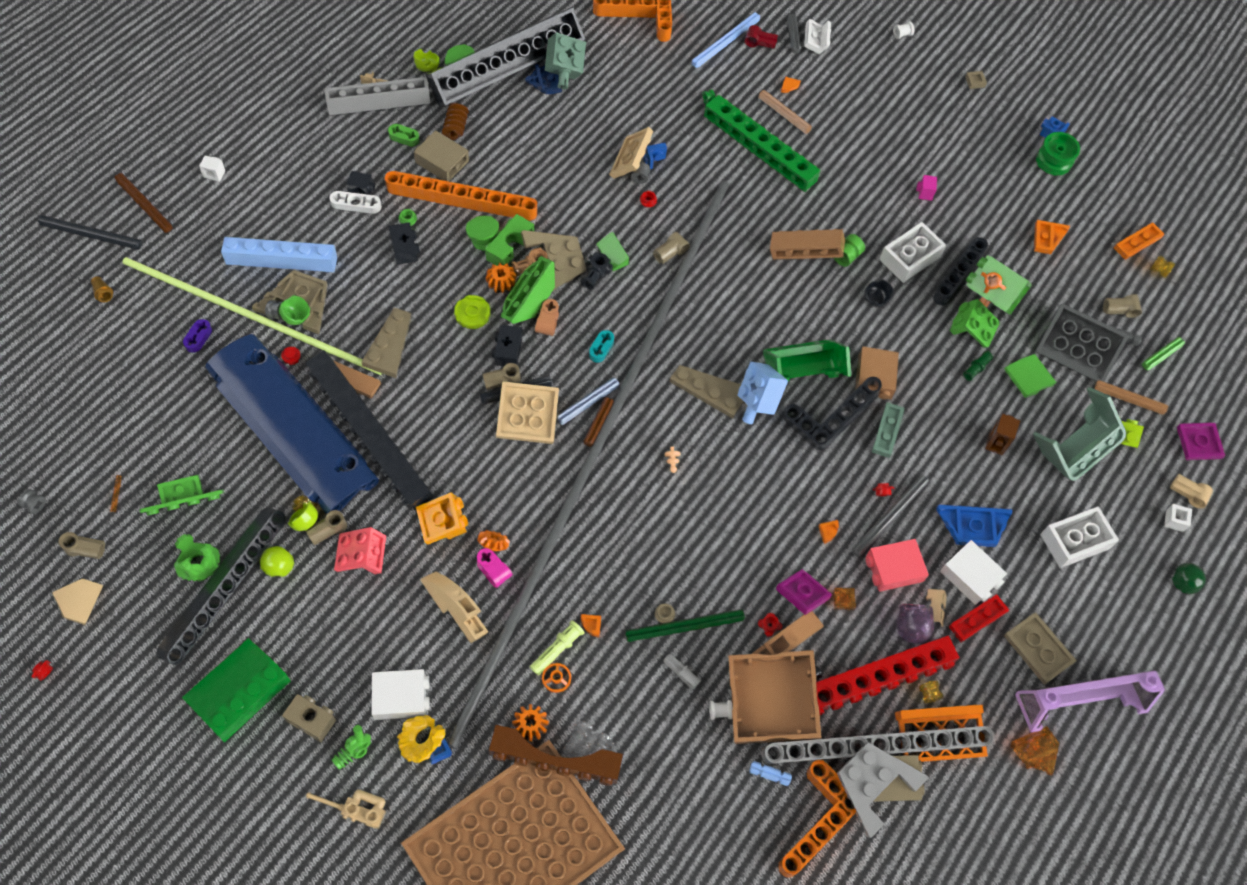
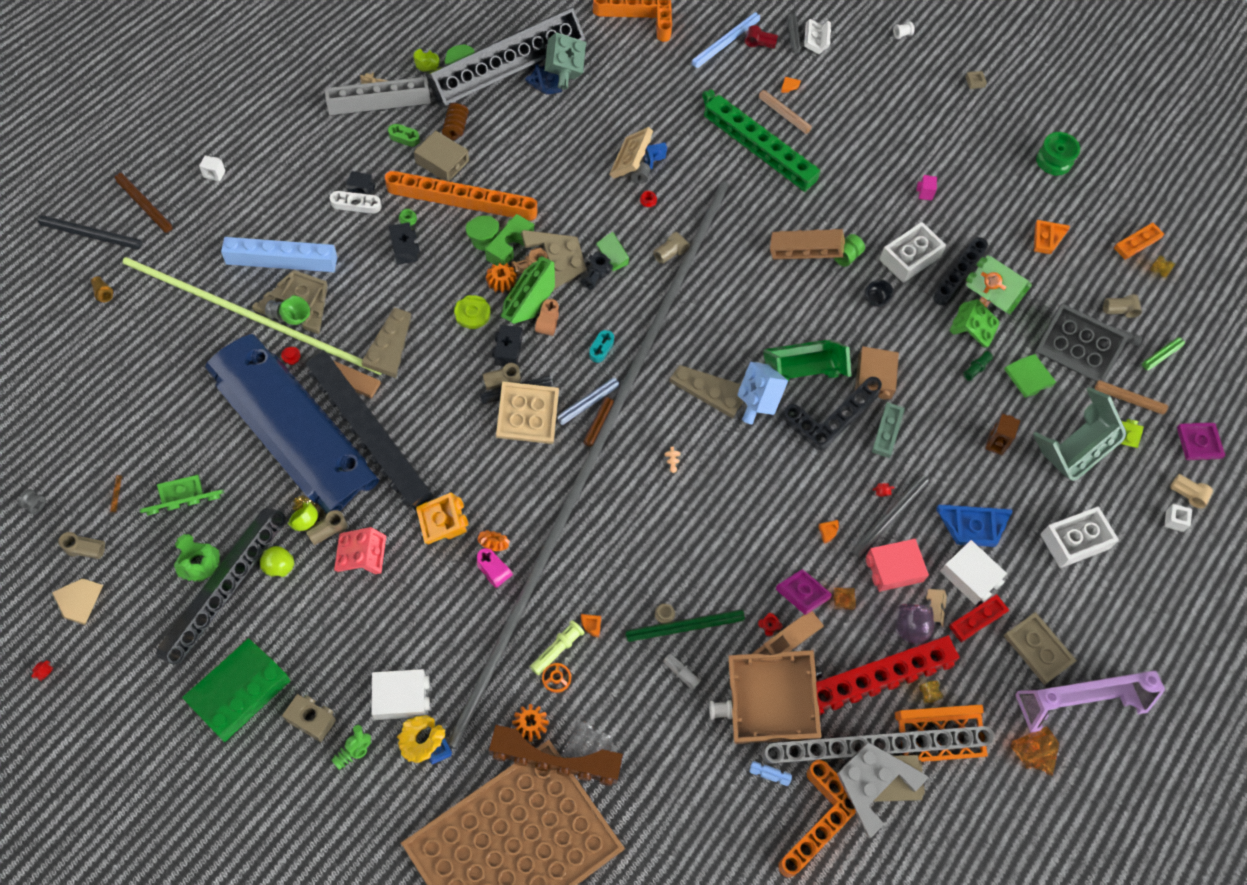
dark purple beam [183,319,212,353] -> none
tan piece [306,789,386,829] -> none
tan slope [421,572,488,643] -> none
blue brick [1039,116,1070,138] -> none
dark green hair [1172,563,1206,595] -> none

